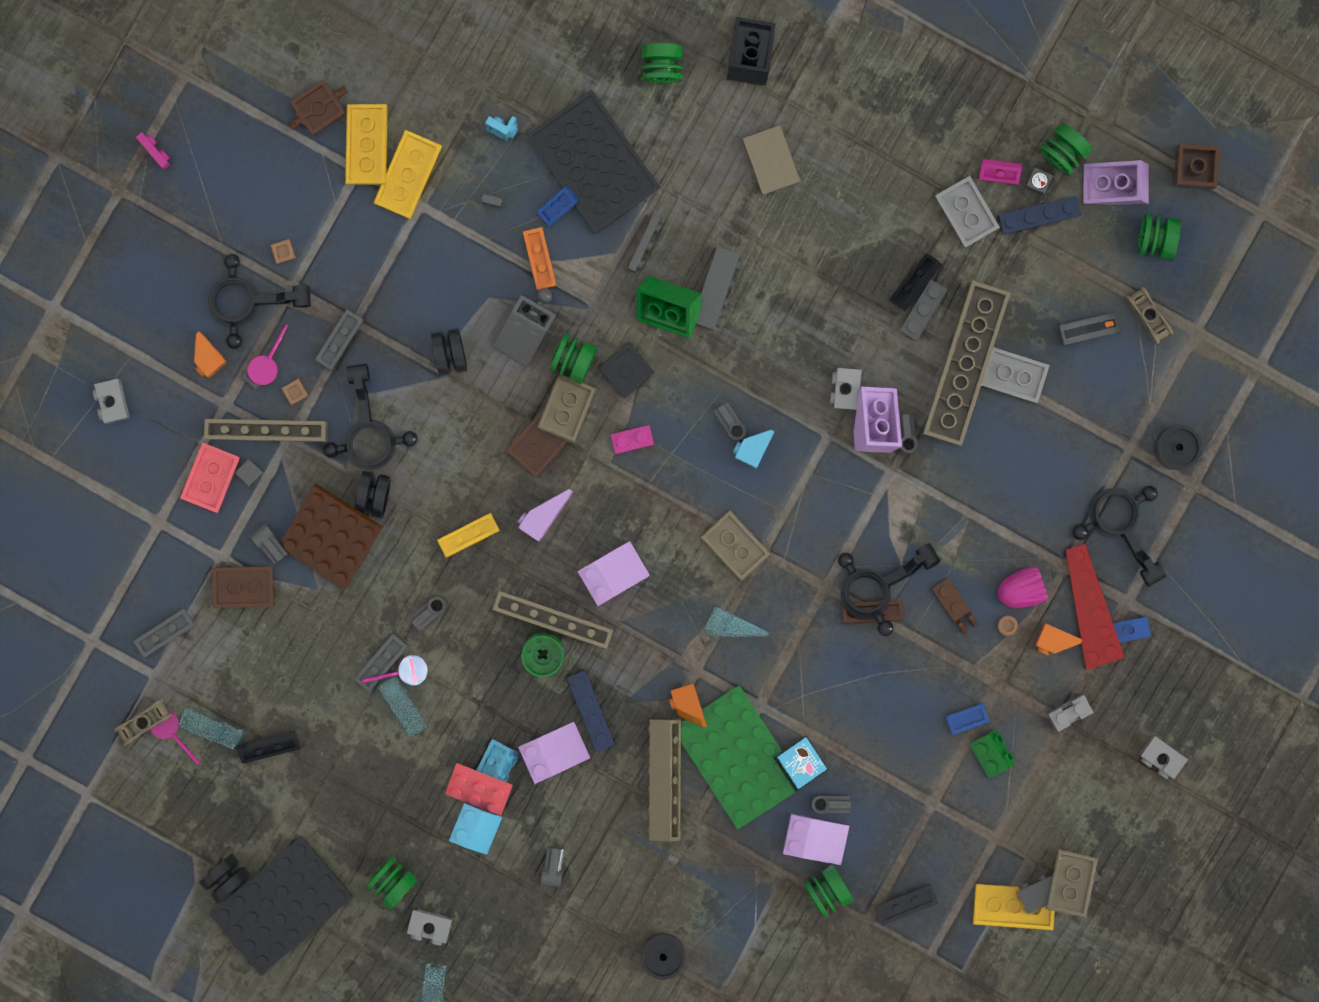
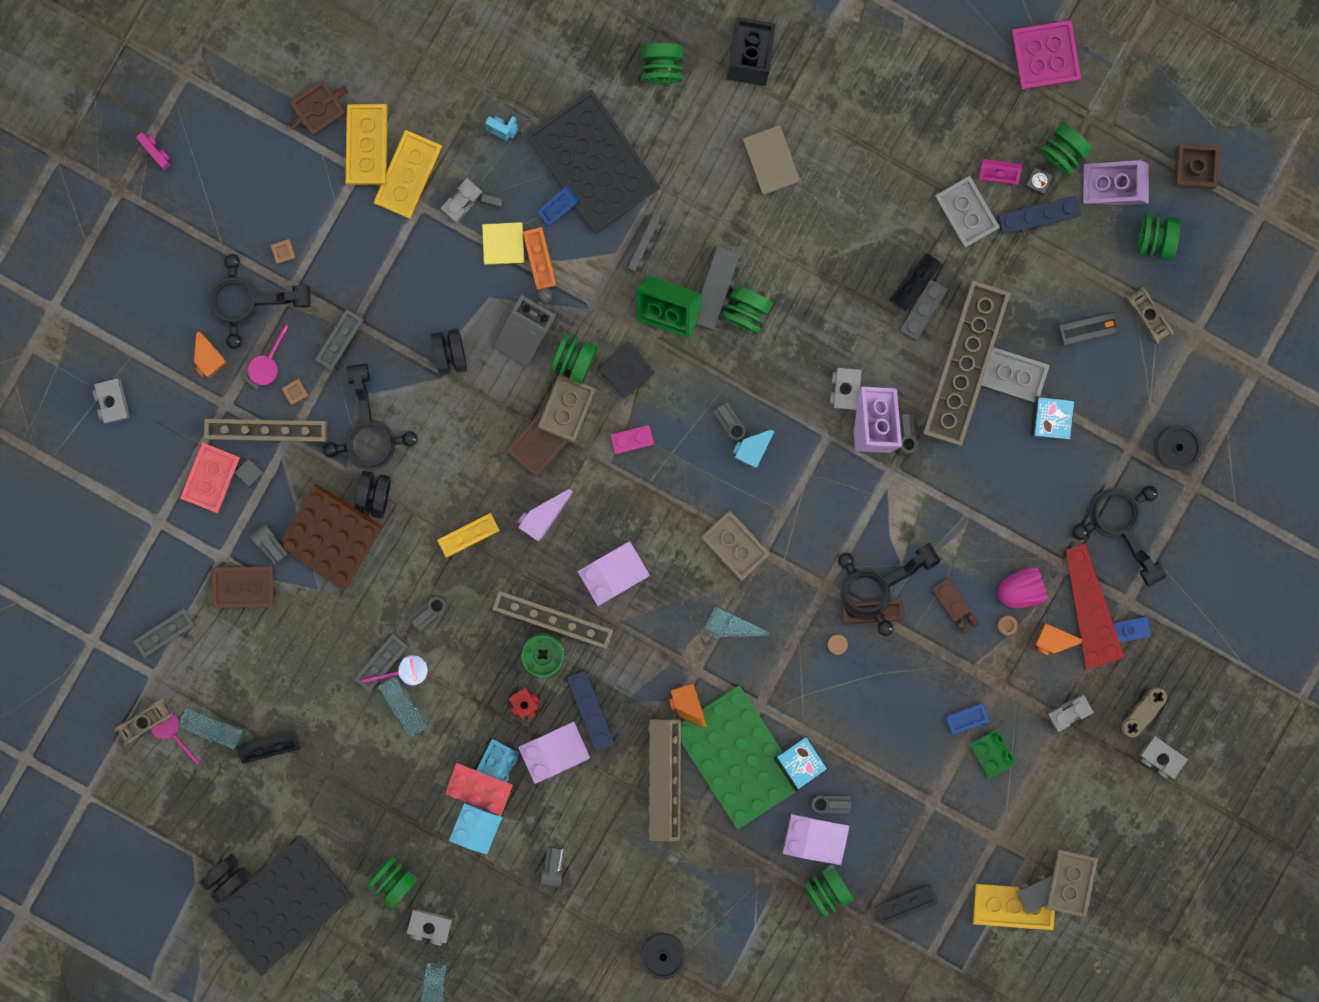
none -> light grey brick [441,179,483,224]
none -> light yellow tile [482,223,524,265]
none -> red brick [508,687,540,720]
none -> green wheel [721,285,773,334]
none -> medium nougat tile [827,634,848,655]
none -> dark pink plate [1012,20,1081,90]
none -> tile [1031,396,1075,440]
none -> dark tan piece [1121,688,1167,737]

